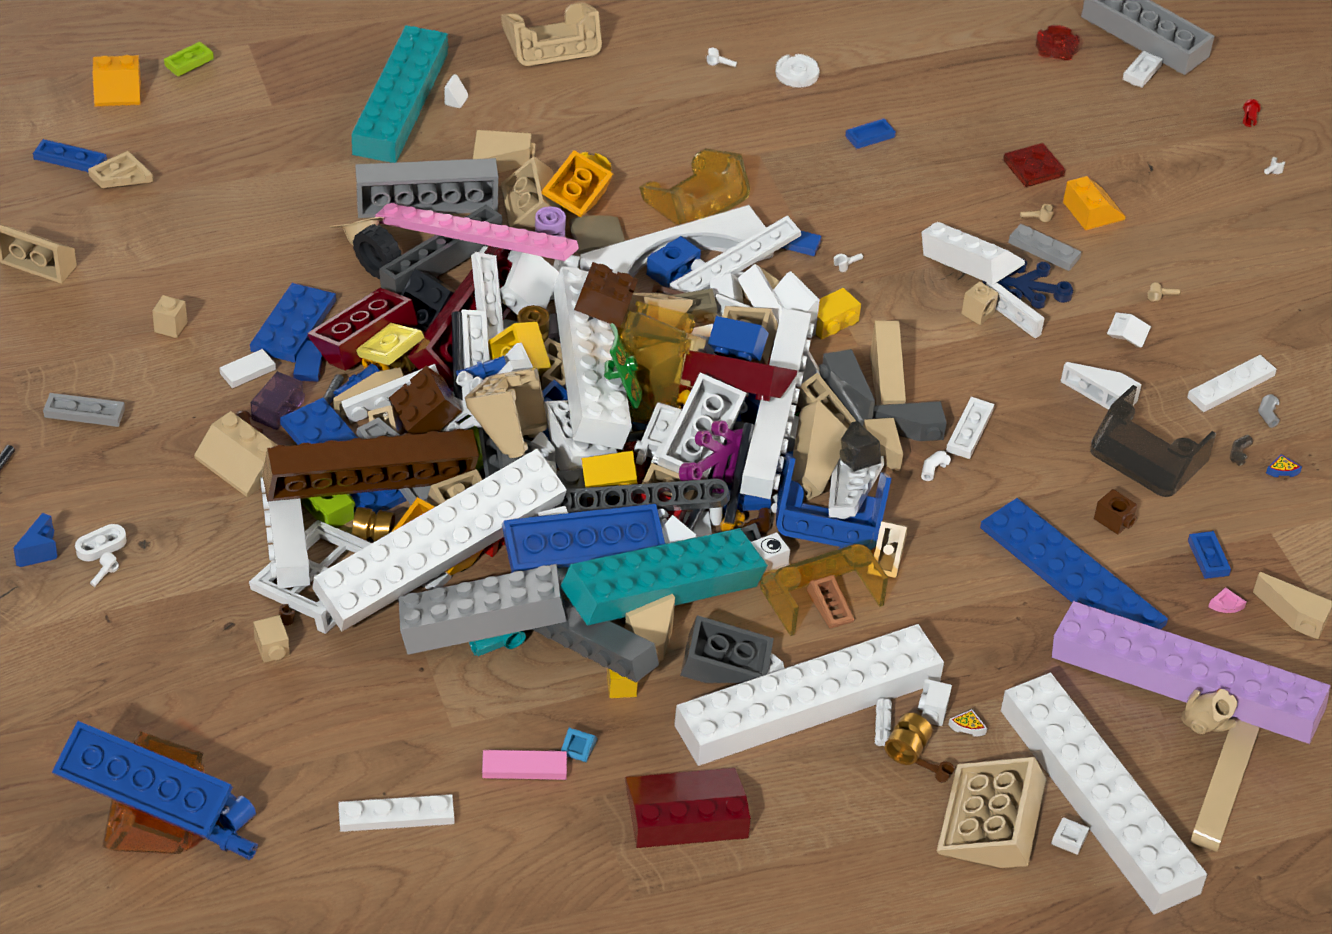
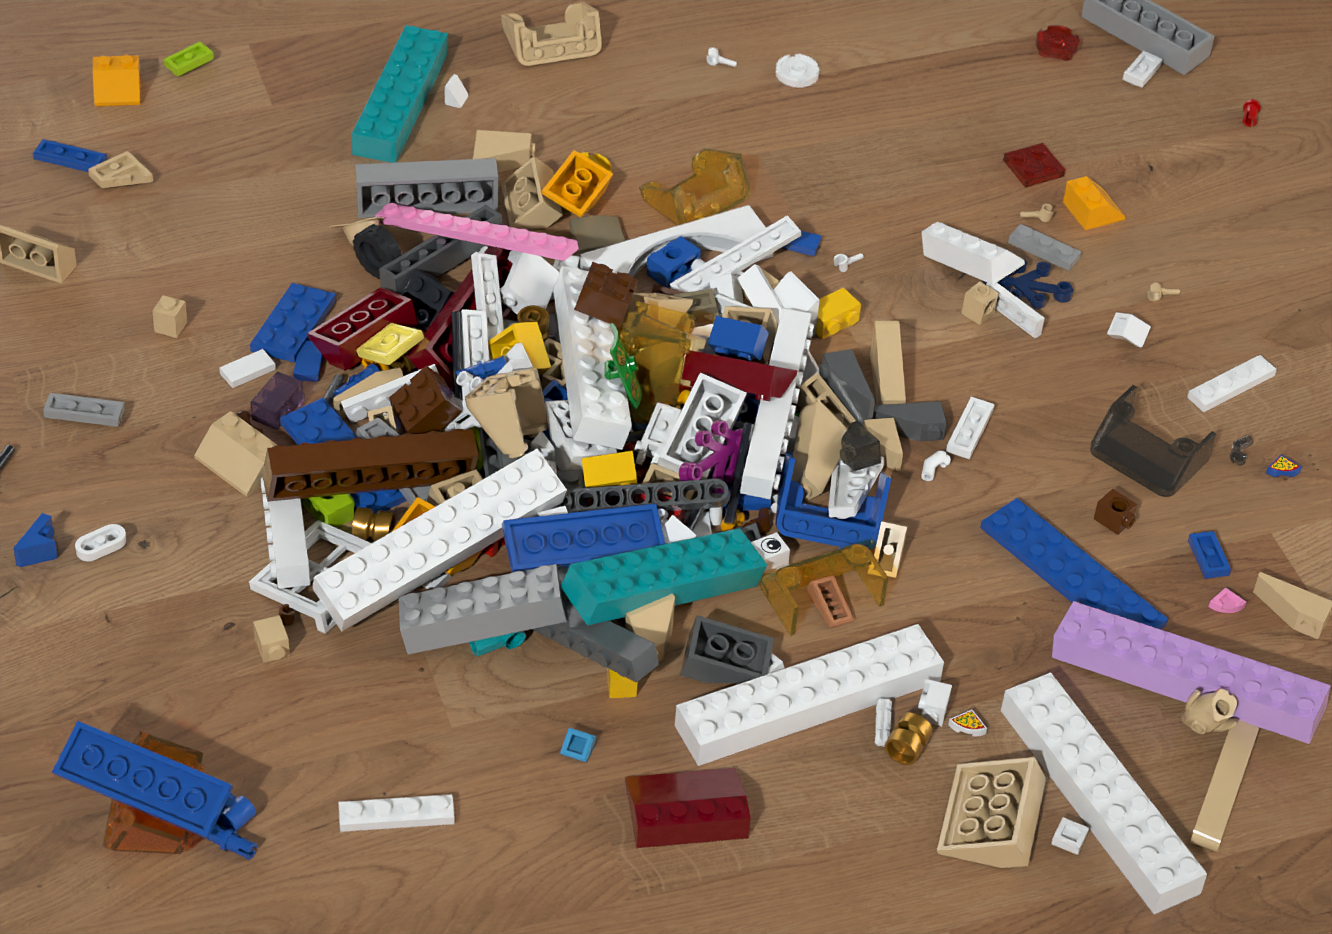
white hand [90,552,119,587] -> none
bright pink tile [482,750,567,780] -> none
lavender wheel [535,206,566,237] -> none
blue tile [845,119,896,149] -> none
reddish brown hand [915,758,954,783] -> none
white slope [1061,362,1142,417] -> none
light grey arm [1258,394,1280,428] -> none
white hand [1264,157,1285,174] -> none

